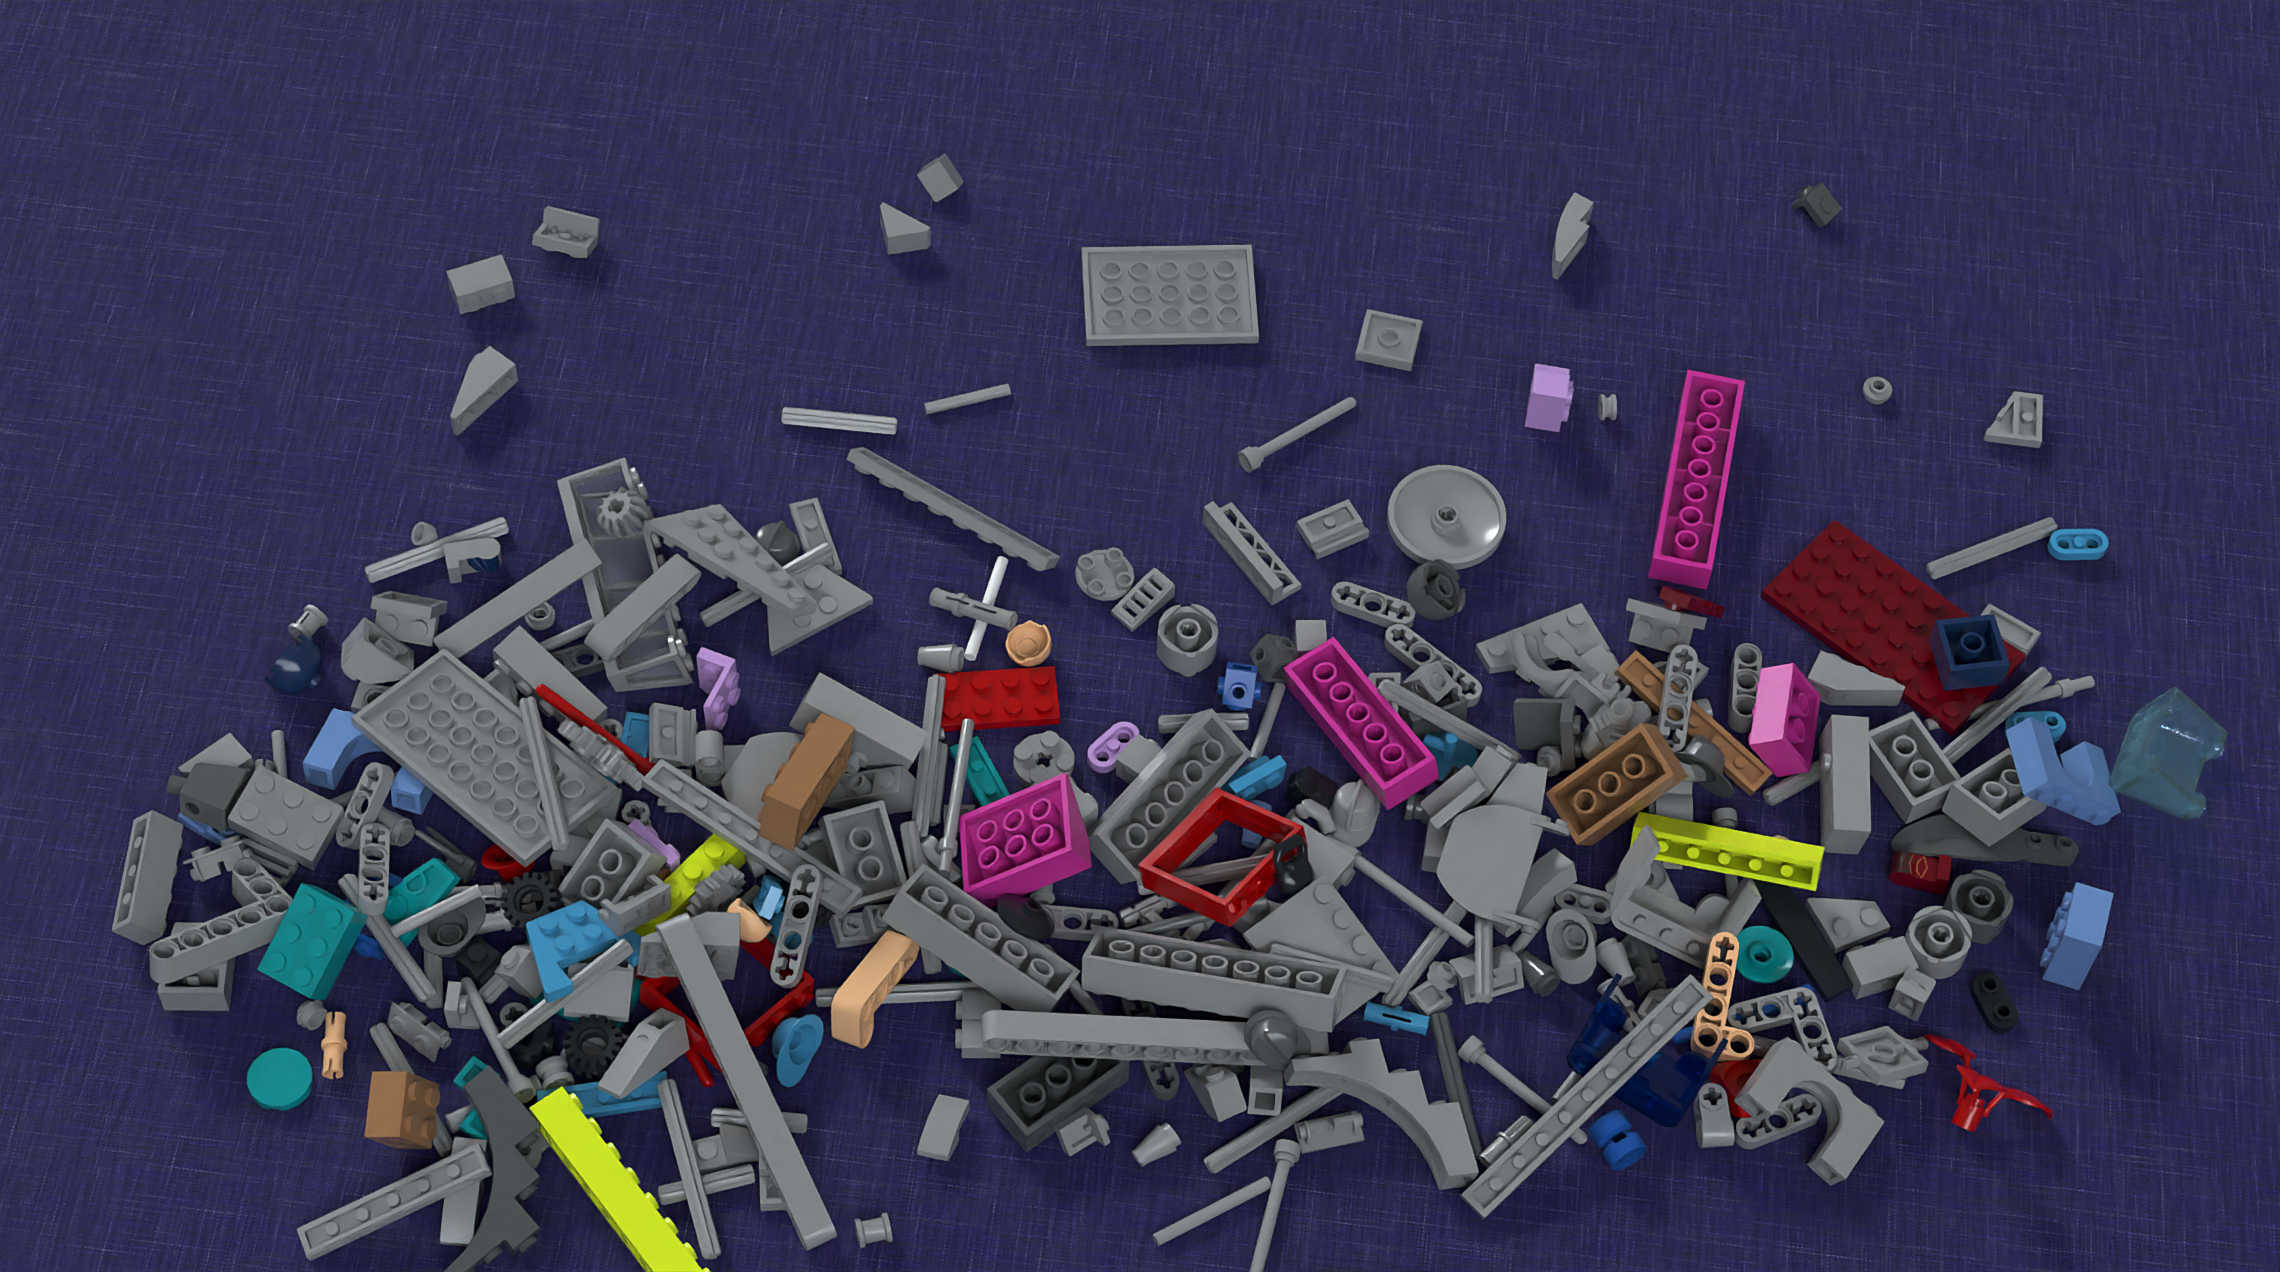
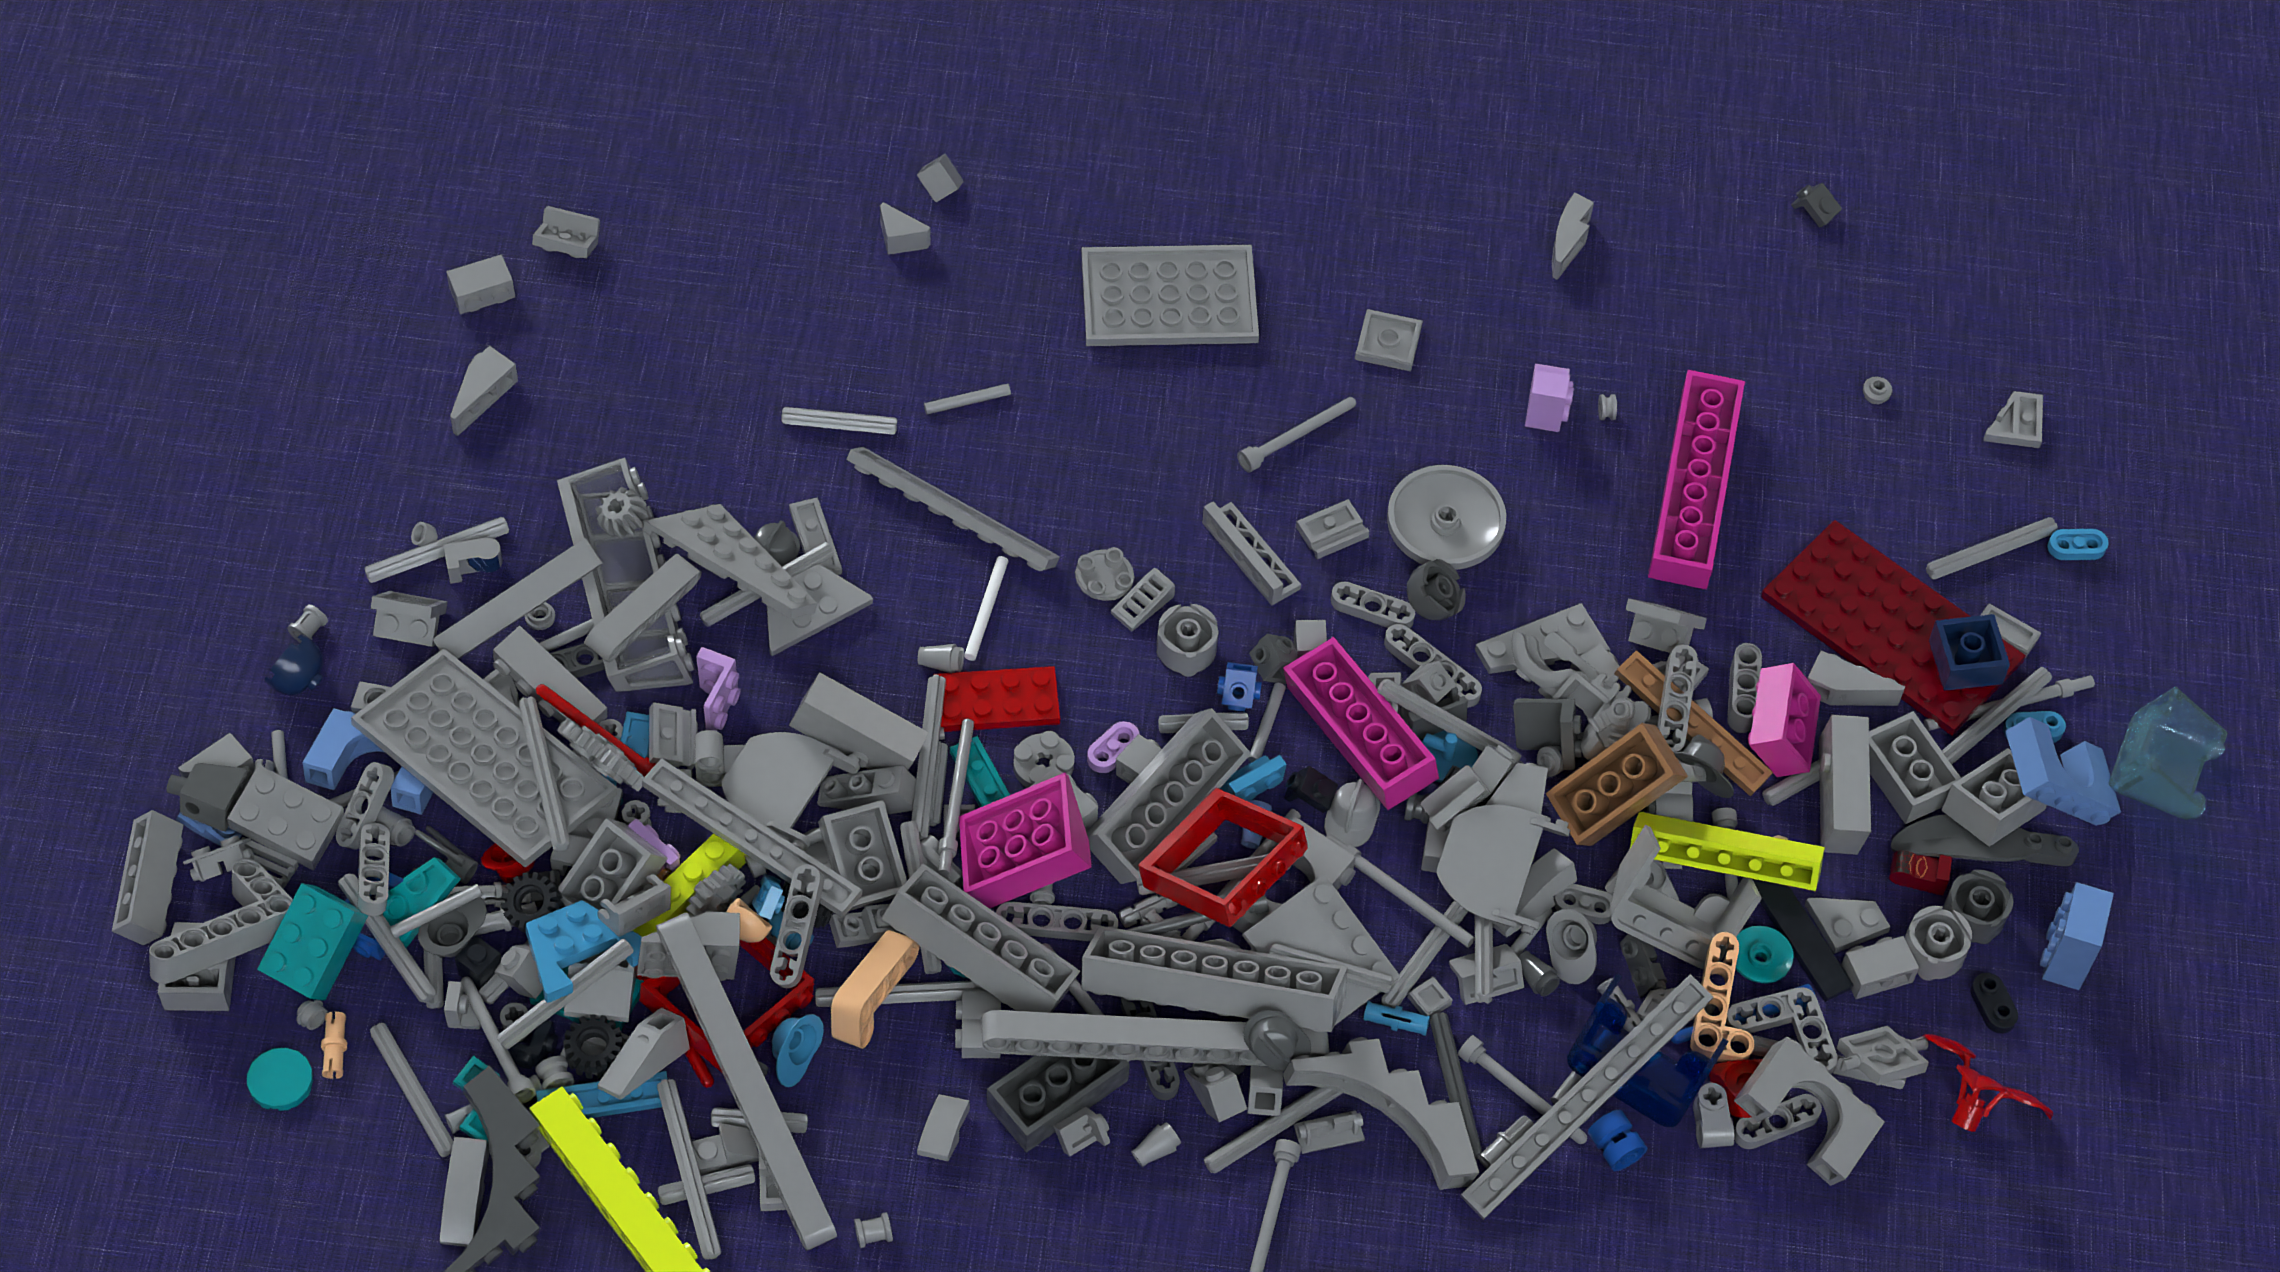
light grey tile [297,1143,493,1261] -> none
light grey slope [341,617,414,685] -> none
medium nougat brick [364,1071,440,1149] -> none
light grey hinge [386,1002,452,1063] -> none
medium nougat brick [758,713,855,851] -> none
light grey pin [929,587,1018,631] -> none
black dish [996,894,1054,940] -> none
light nougat hair [1005,620,1052,667] -> none
light grey bar [1152,1176,1272,1246] -> none
black piece [1273,834,1314,894] -> none
light grey arm [1295,799,1338,837] -> none
light grey plate [1427,961,1457,991] -> none
light grey cone [1596,938,1636,987] -> none
dark red wing [1658,586,1726,618] -> none
light grey slope [1888,967,1936,1022] -> none

